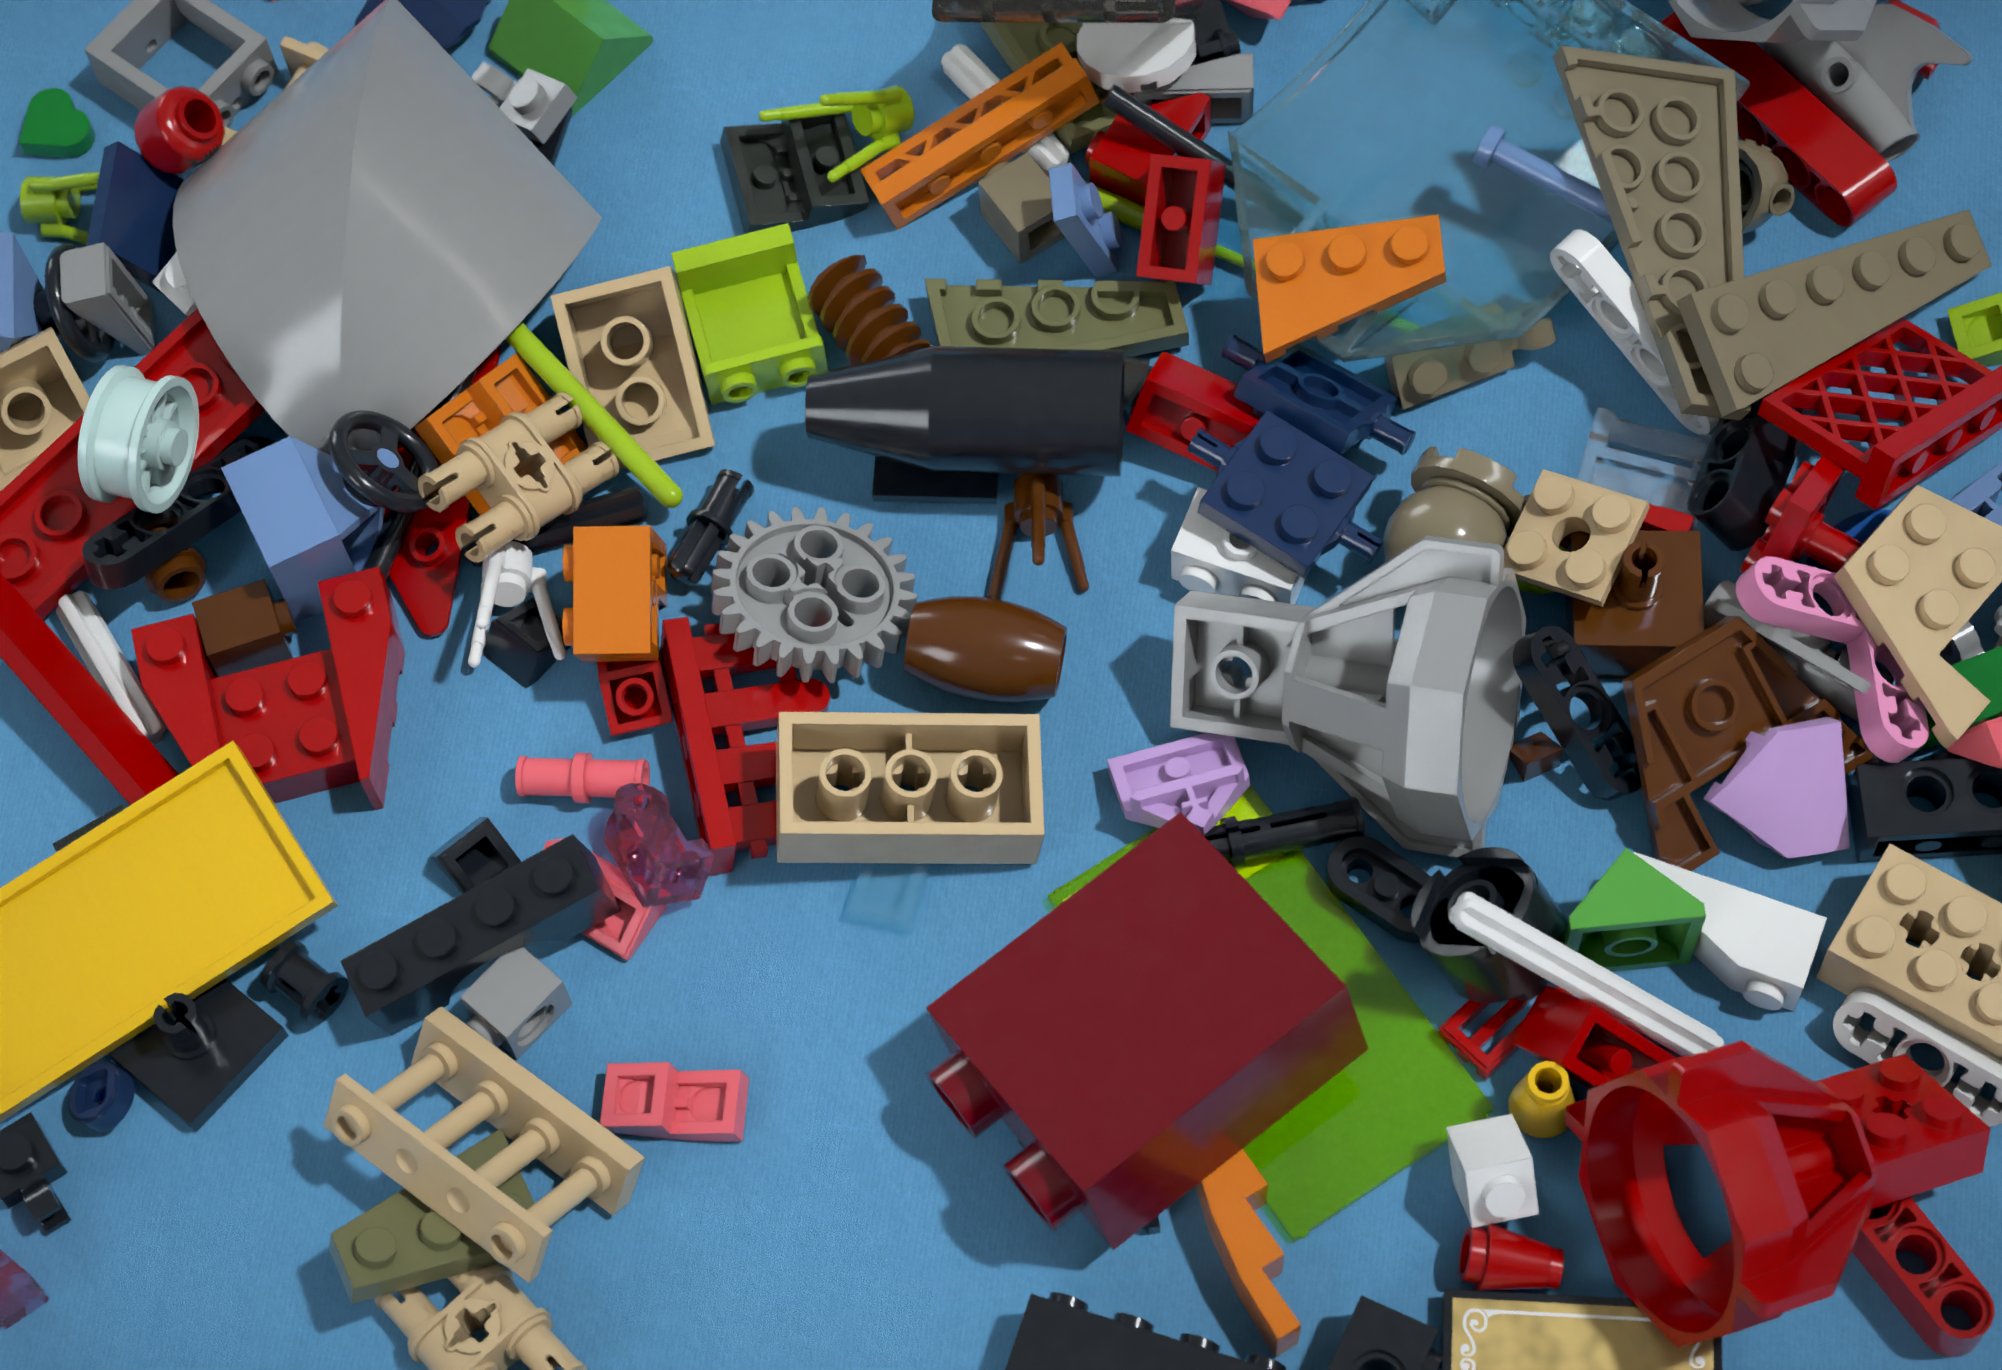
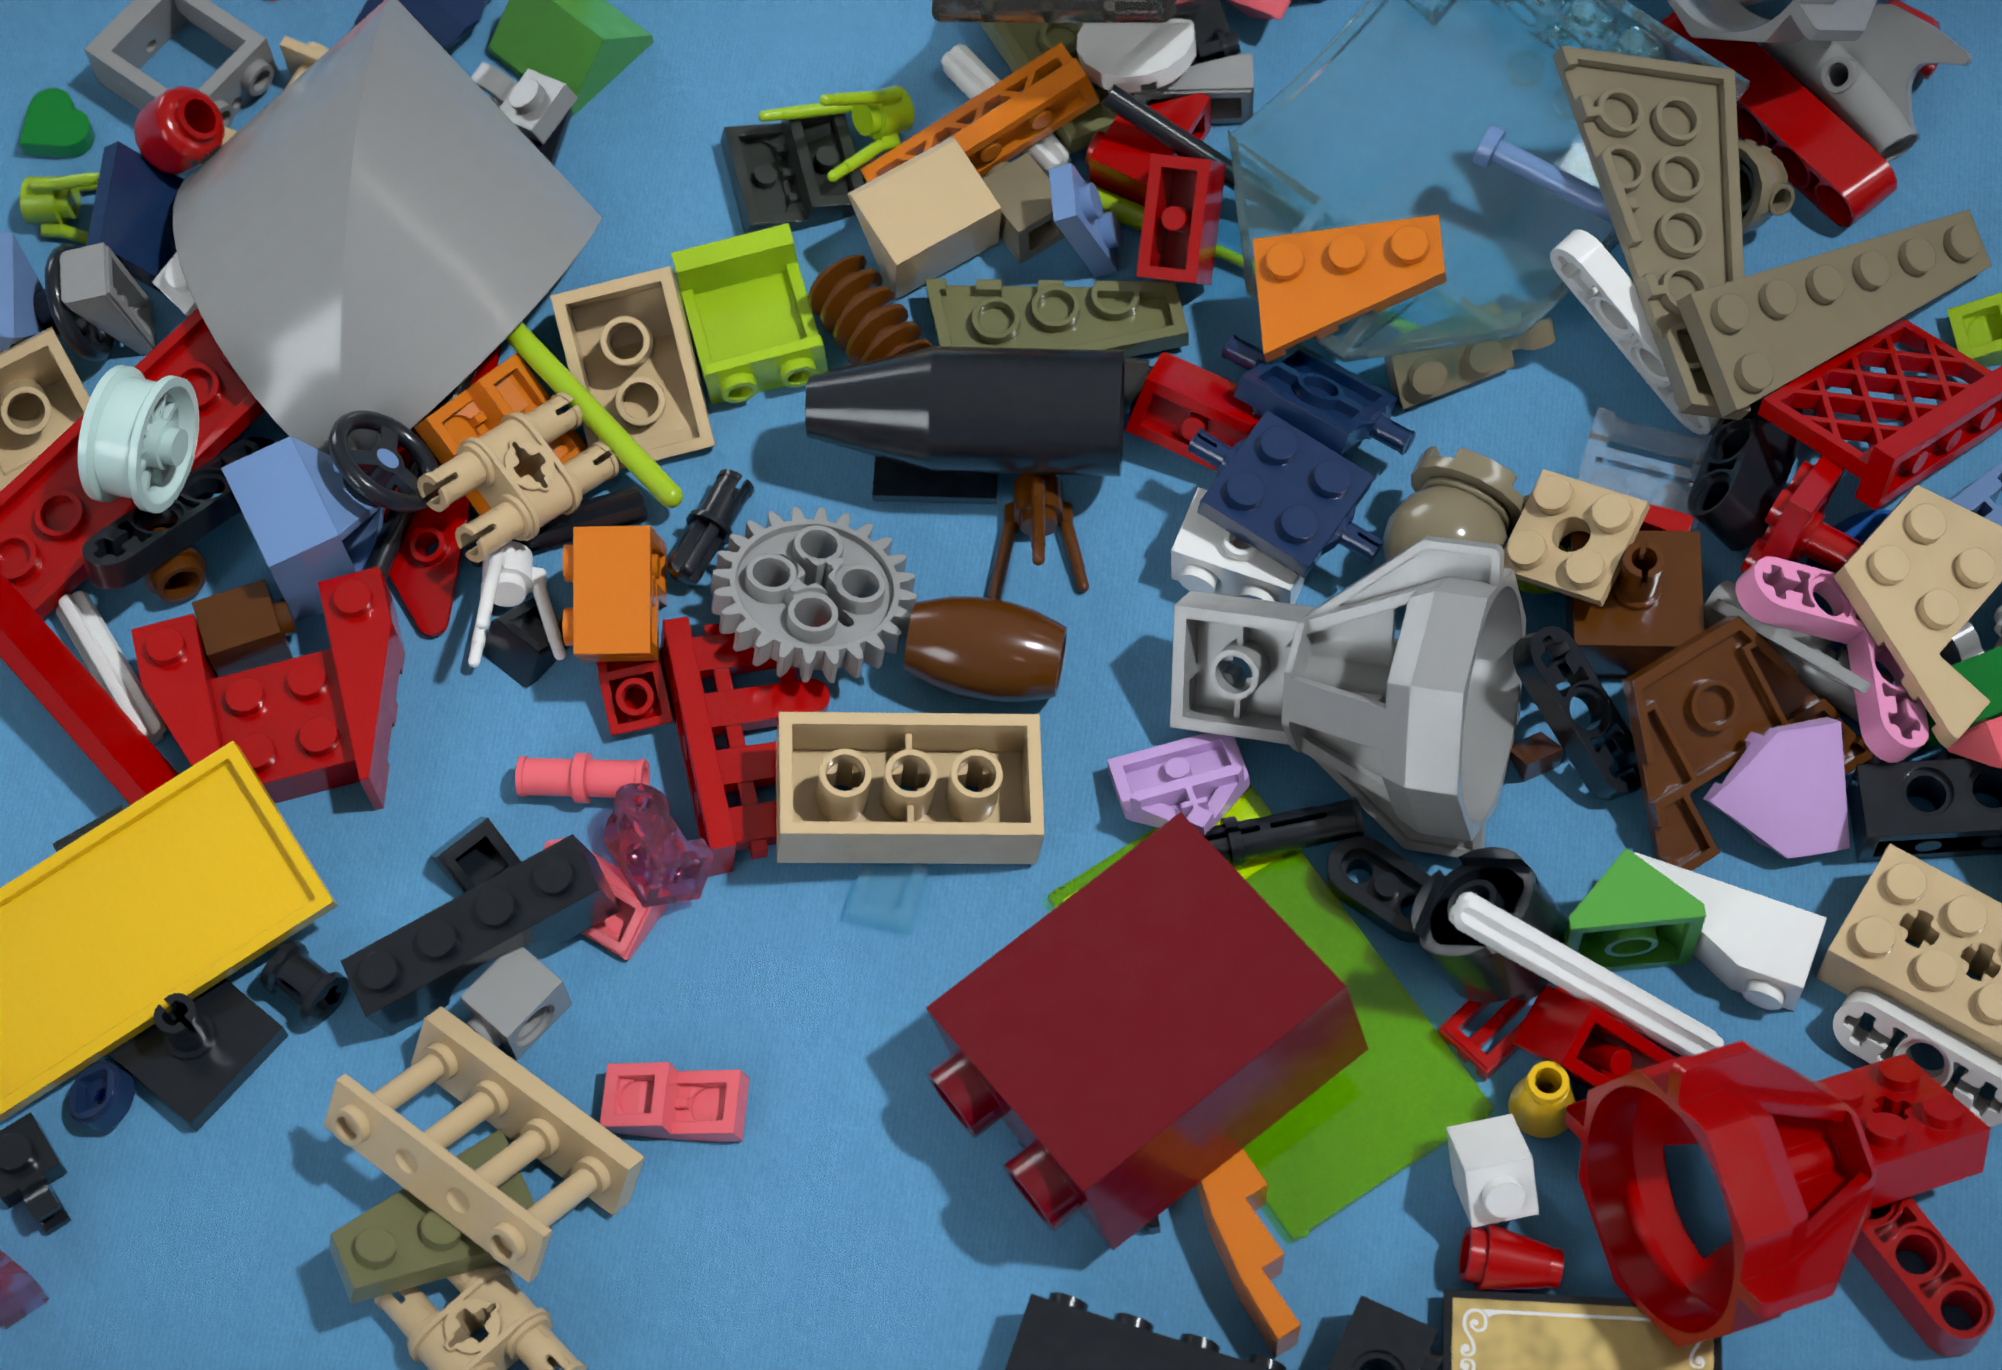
none -> tan slope [847,137,1001,300]

